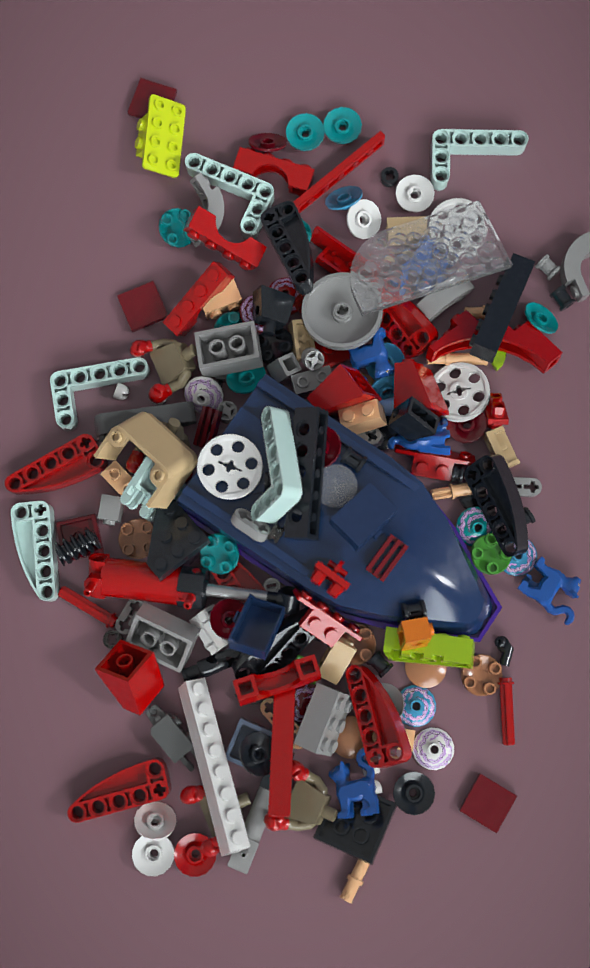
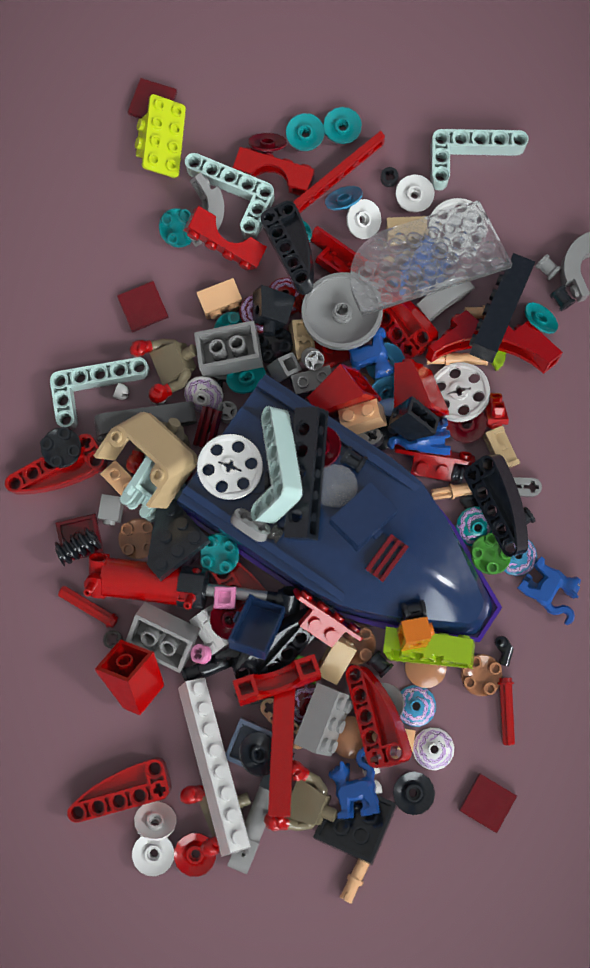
light aqua beam [11,501,60,602] -> none
light grey beam [115,600,144,635] -> none
dark grey hinge [145,704,196,772] -> none
red arch [163,261,235,337] -> none
white hinge [263,578,280,592] -> none
red hips [310,560,351,599] -> none
none -> black dish [40,427,82,468]
none -> bright pink bush [190,644,212,664]
none -> bright pink tile [213,586,236,609]

